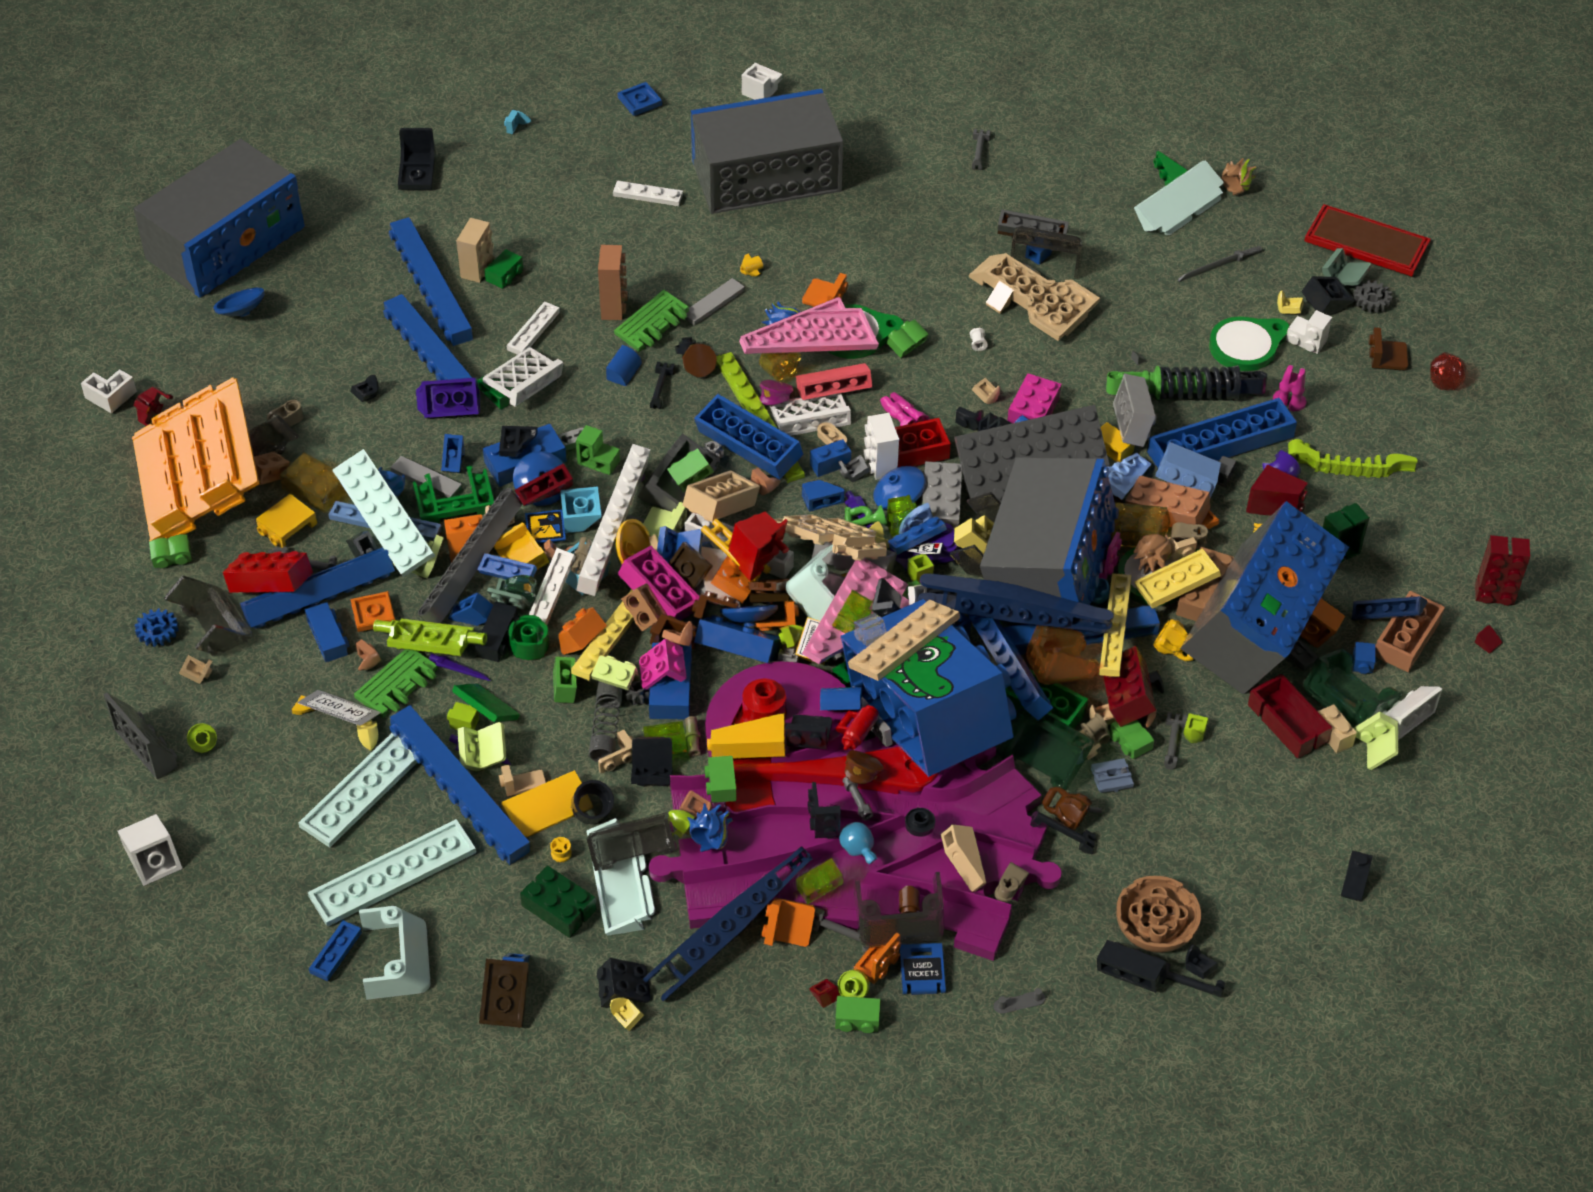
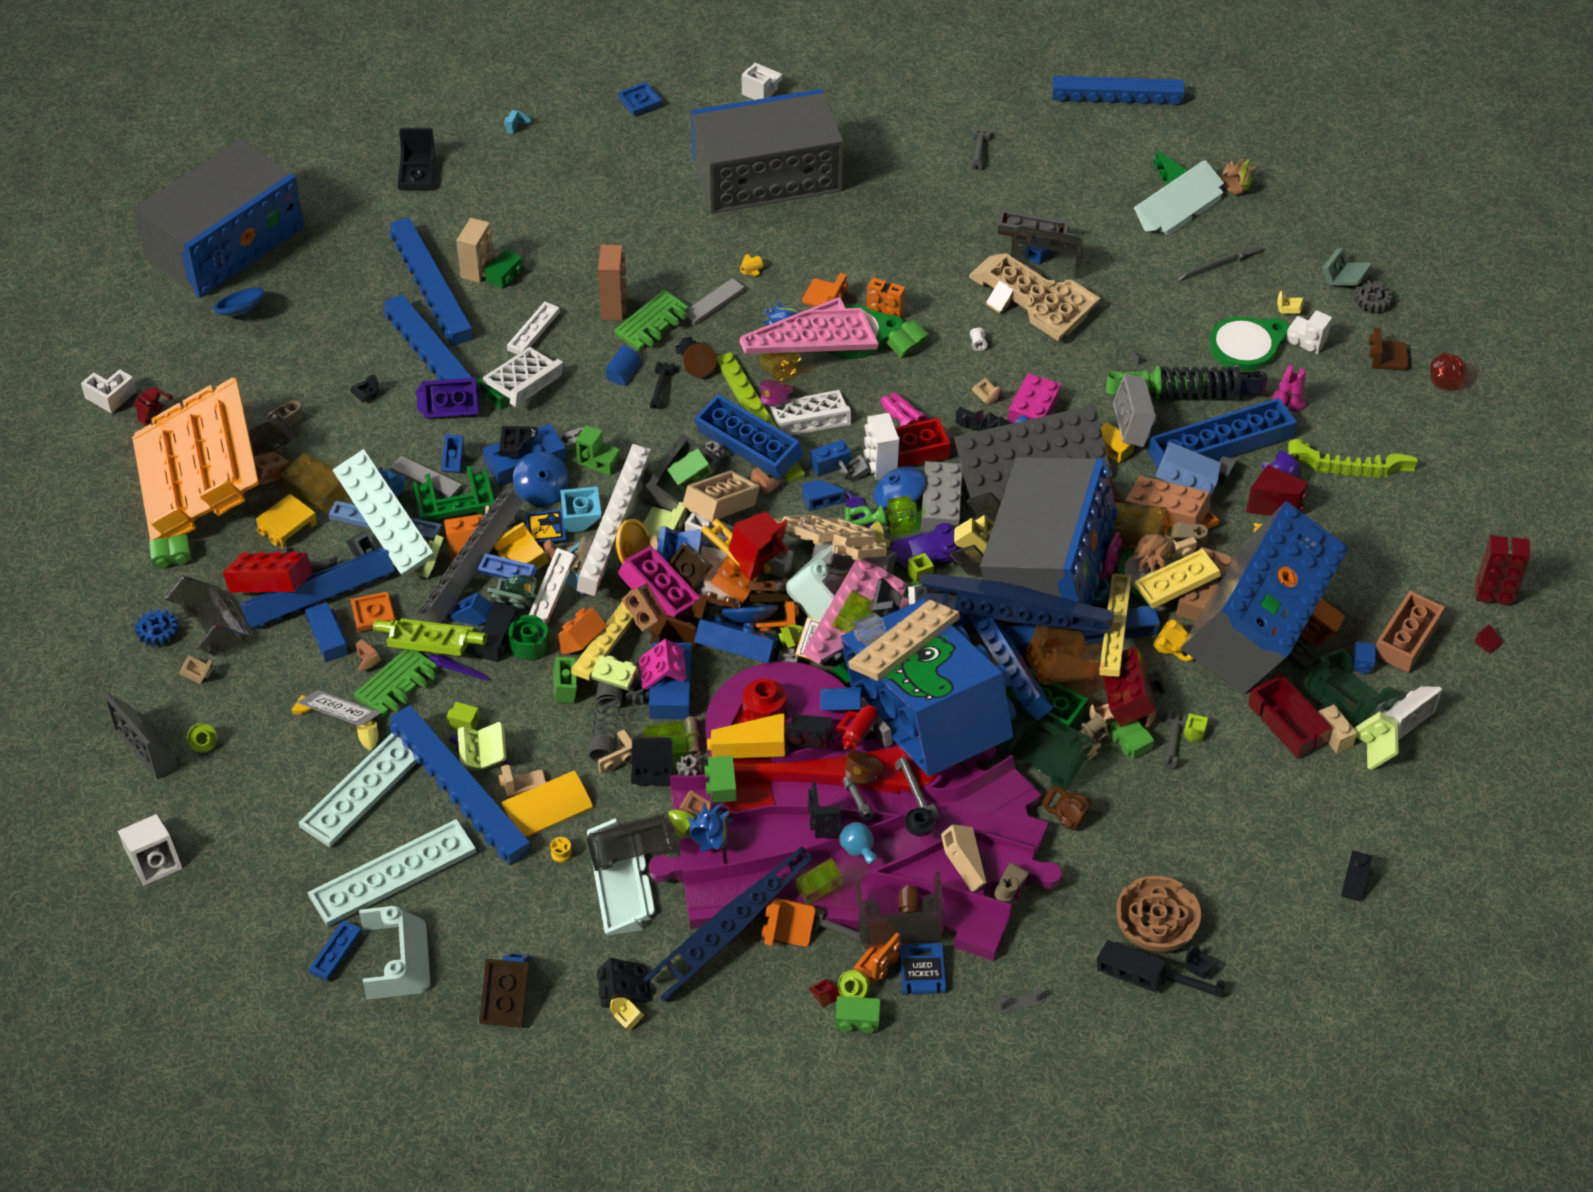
green tile [452,683,520,723] -> none
dark red slope [514,463,573,506] -> none
dark green piece [520,865,597,938] -> none
black piece [571,780,614,825] -> none
white plate [613,181,683,206] -> none
nougat plate [662,621,693,646] -> none
coral brick [796,363,872,400] -> none
tan plate [817,422,847,445] -> none
blue plate [888,516,947,555] -> none
medium blue tile [899,503,933,534] -> none
sticker [906,543,943,554] -> none
black hinge [1030,811,1097,855] -> none
sand blue piece [1091,759,1134,793] -> none
light blue wing [1108,453,1151,500] -> none
black slope [1301,276,1355,316] -> none
reddish brown door [1304,204,1431,276] -> none
dark green piece [1322,503,1370,562] -> none
dark blue slope [1351,596,1427,620] -> none
none -> light grey gear [676,755,702,776]
none -> orange piece [867,277,905,318]
none -> dark grey hinge [895,757,939,819]
none -> blue brick [1052,75,1184,104]

